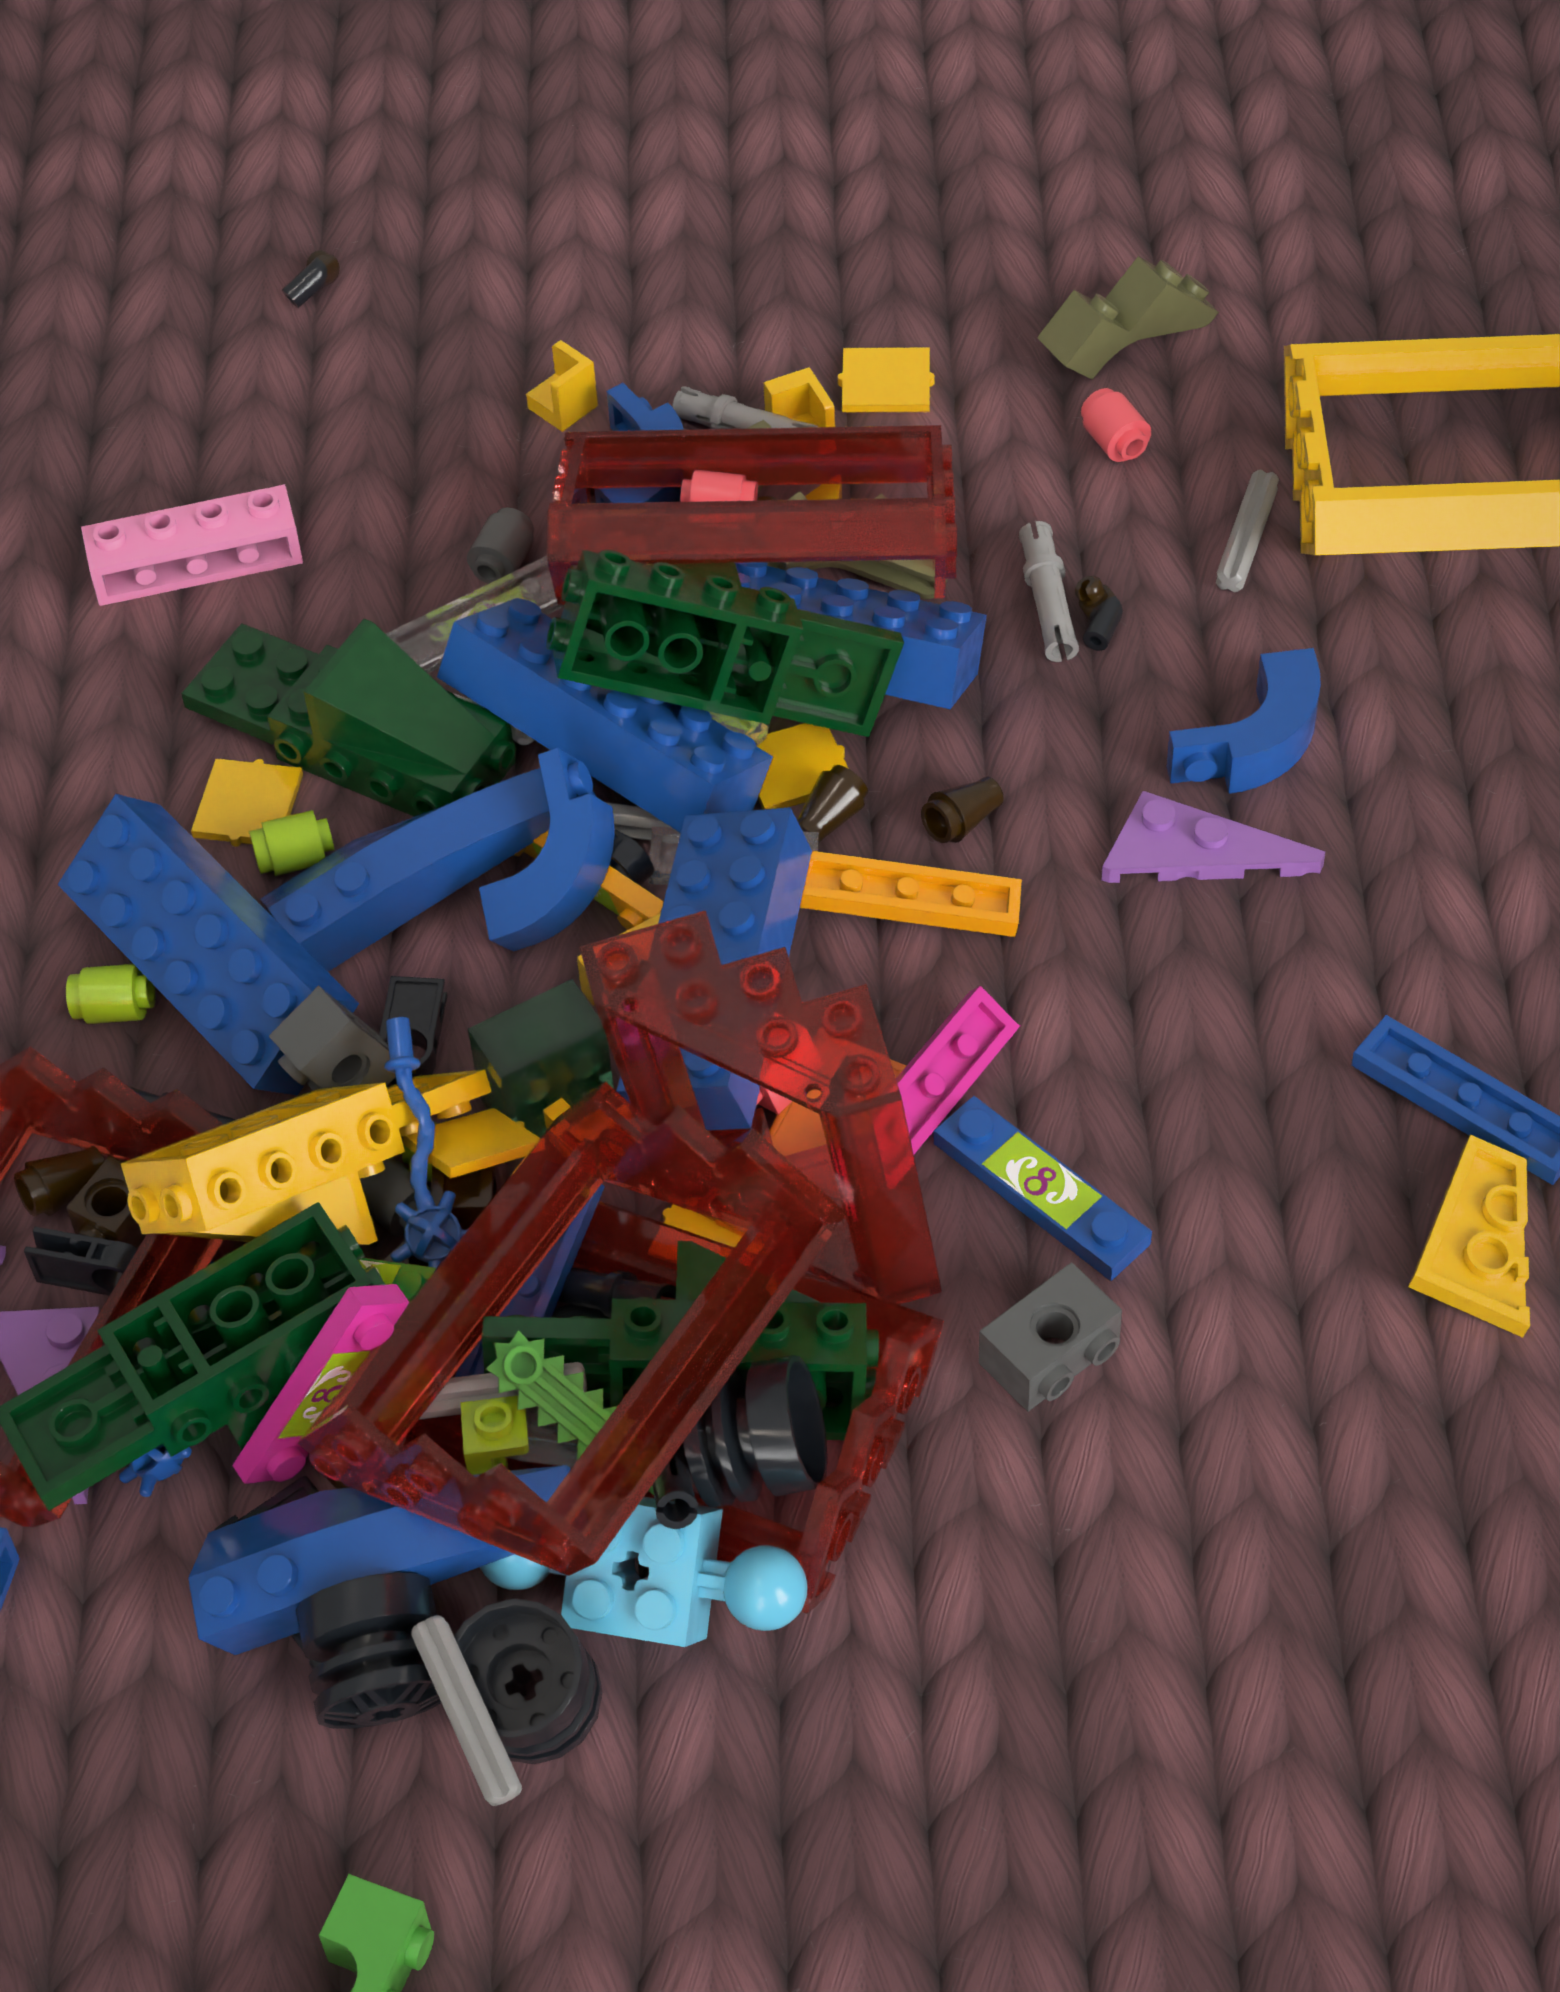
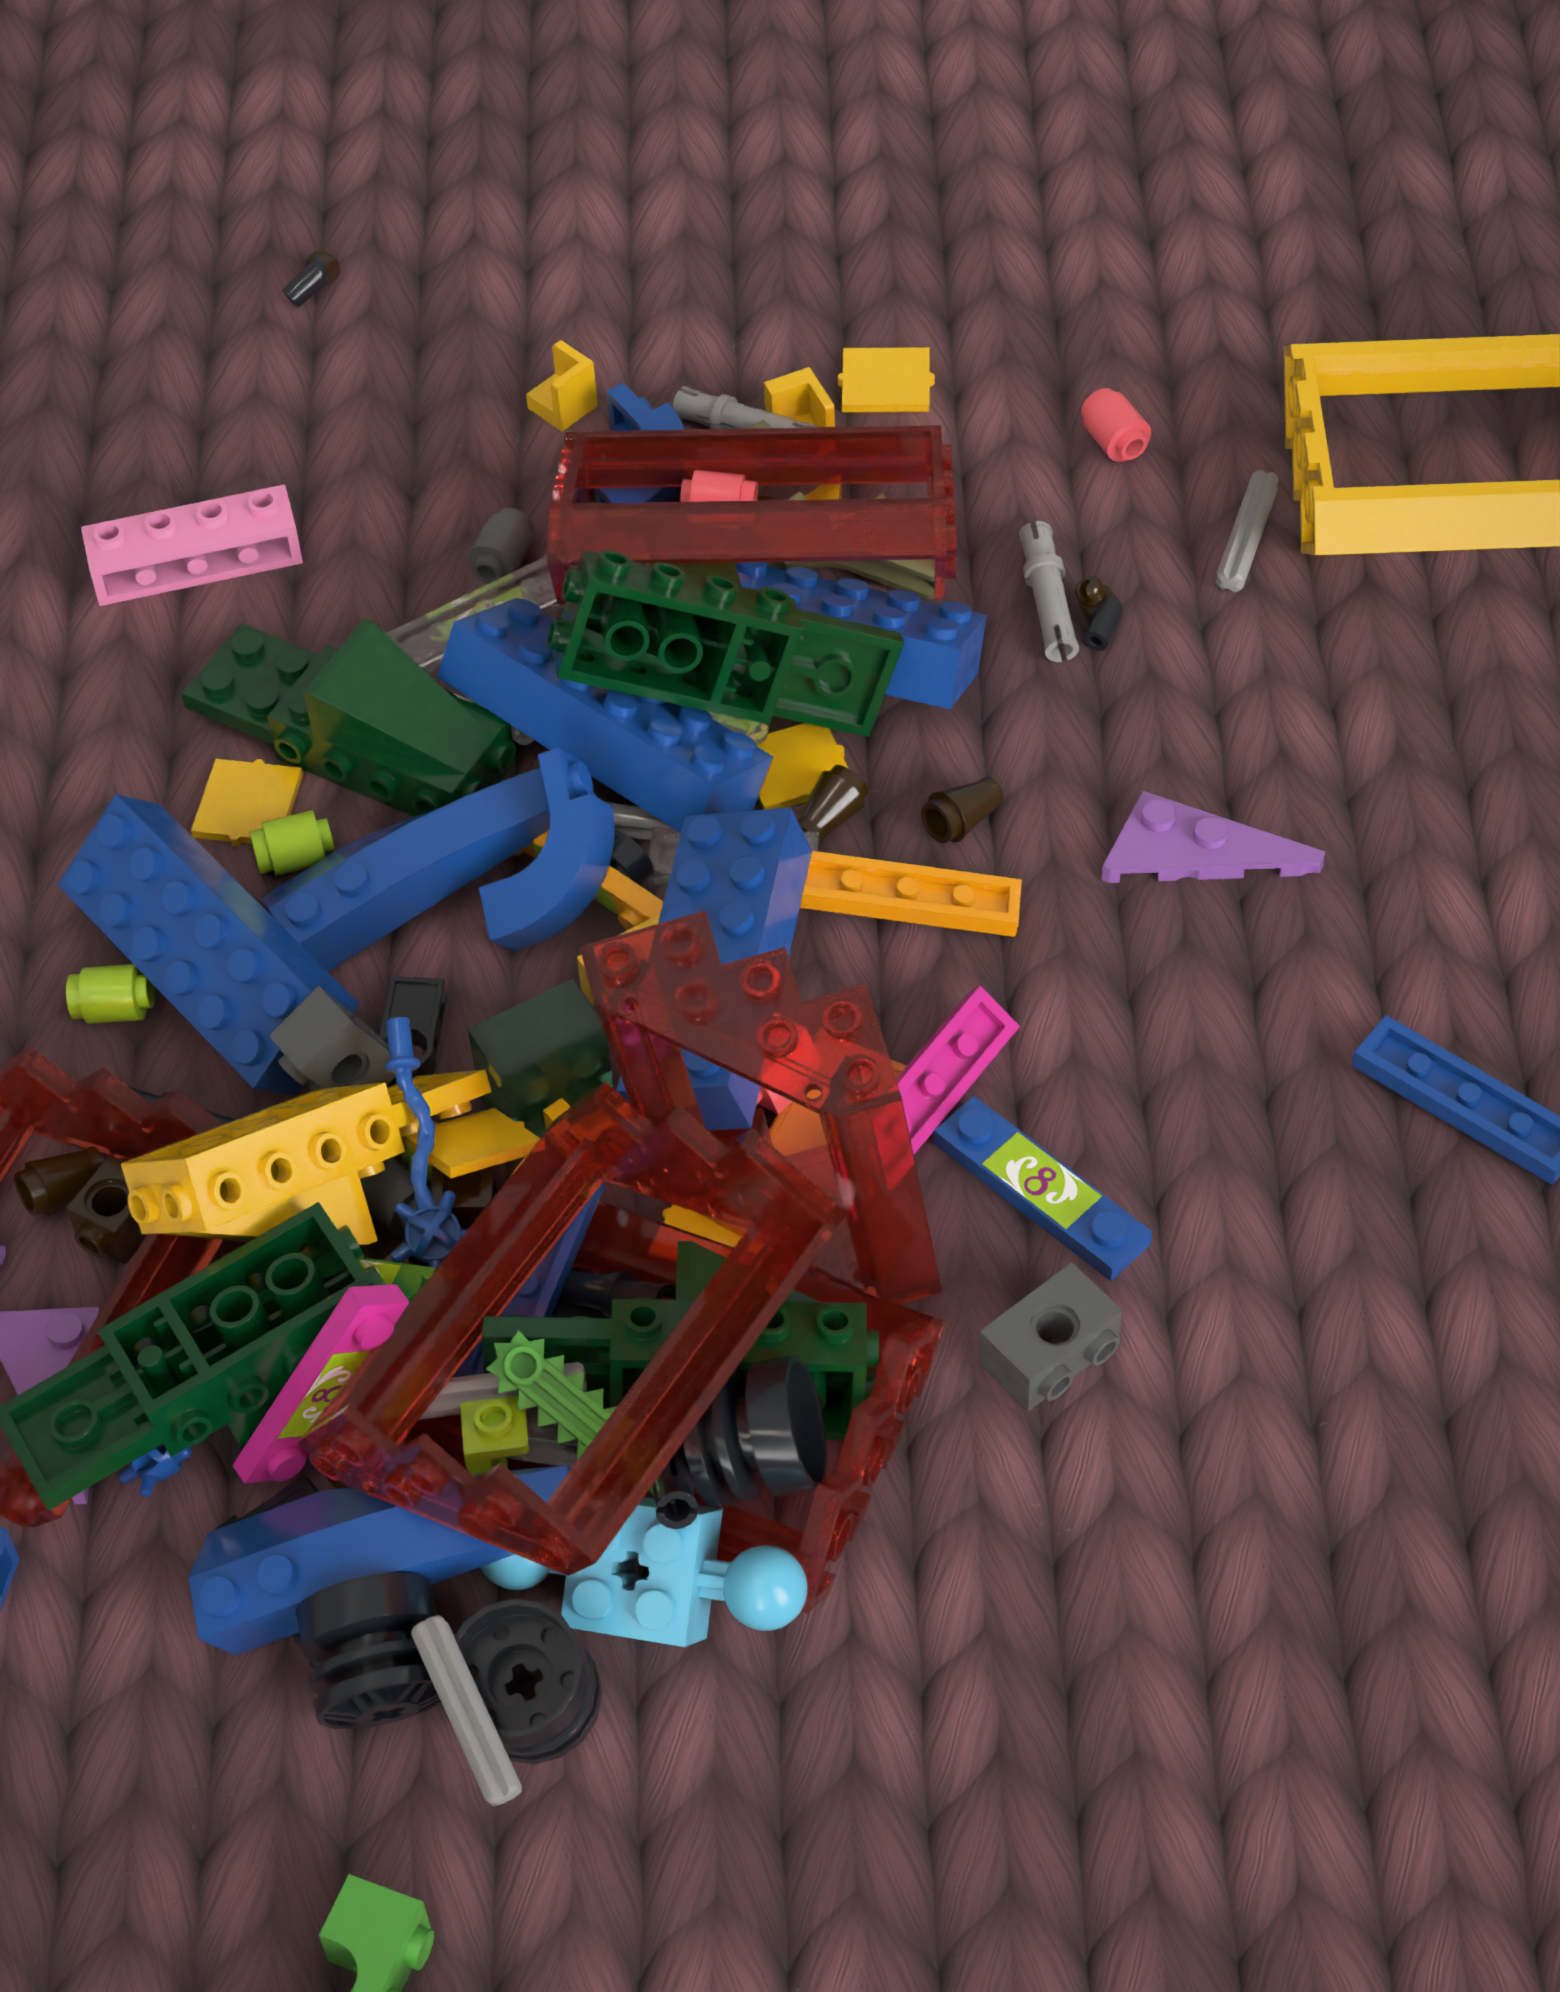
black piece [24,1226,153,1299] -> none
olive arch [1037,256,1219,380] -> none
blue arch [1166,648,1321,794] -> none
yellow wing [1408,1135,1530,1338] -> none

